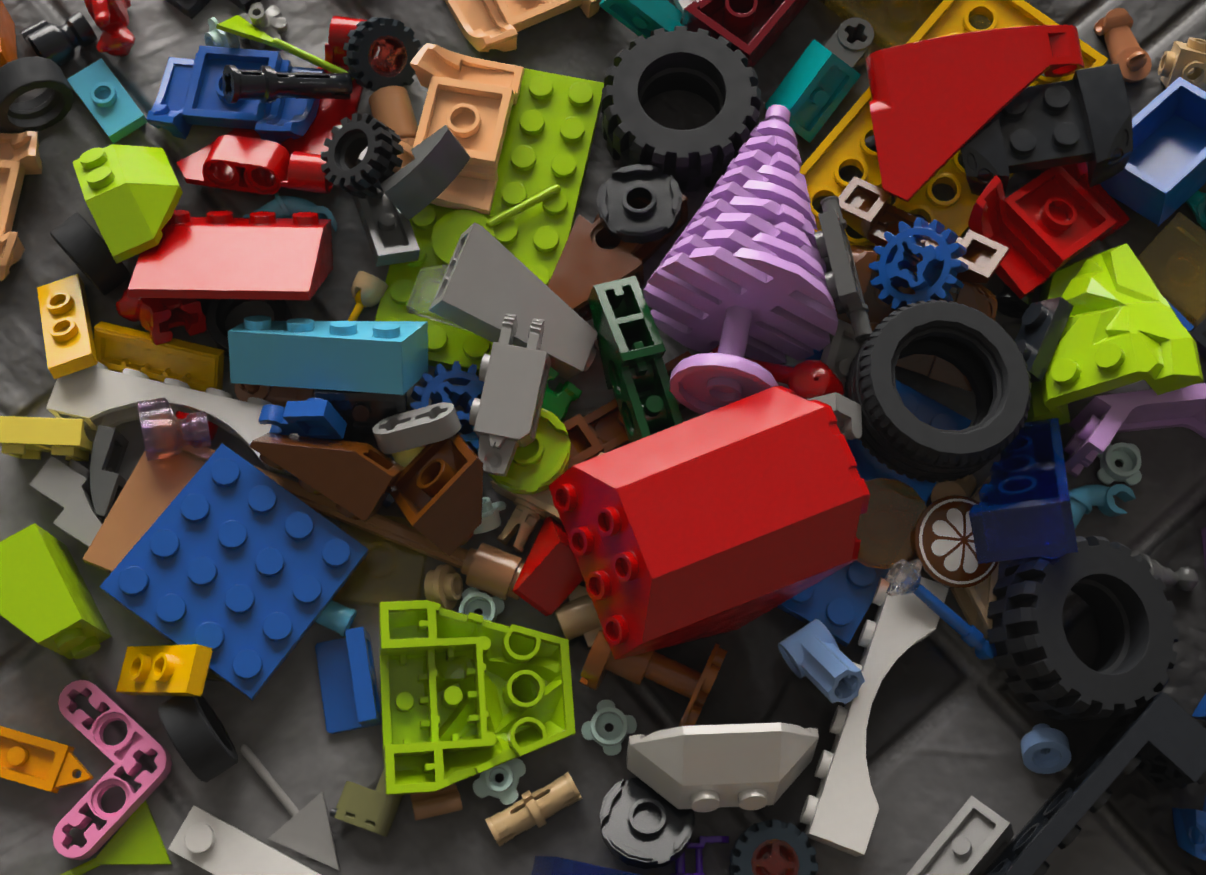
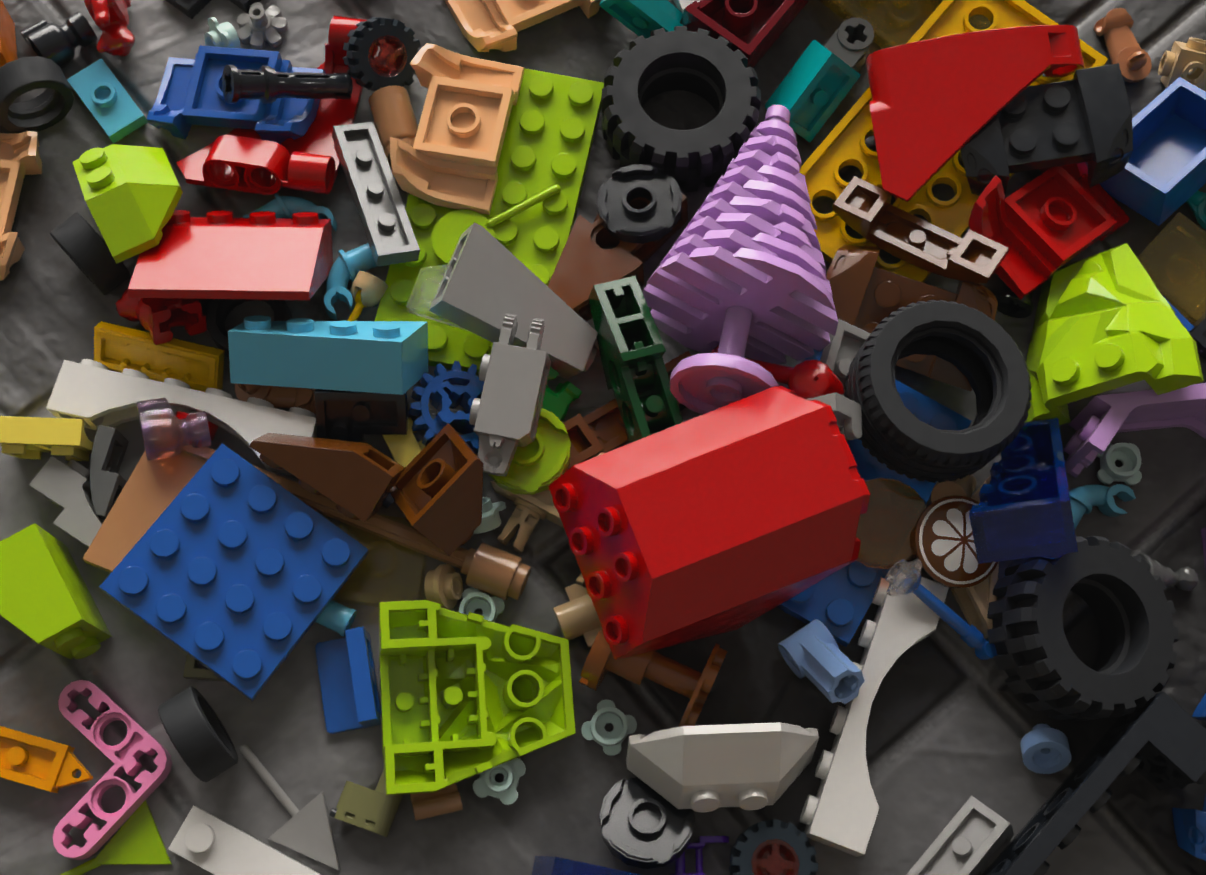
yellow plate [37,274,98,379] -> none
yellow plate [116,644,213,696] -> none
lime piece [216,15,355,81] -> none
blue plate [258,398,347,439] -> none
black tyre [321,113,404,199] -> none
light grey beam [372,402,461,454] -> none
dark grey slope [380,125,470,220] -> none
tan pin [485,772,583,847] -> none
red slope [512,516,584,616] -> none
dark grey plate [814,196,872,342] -> none
blue gear [869,217,969,310] -> none
black plate [1014,297,1073,383] -> none
none -> medium azure piece [324,243,377,321]

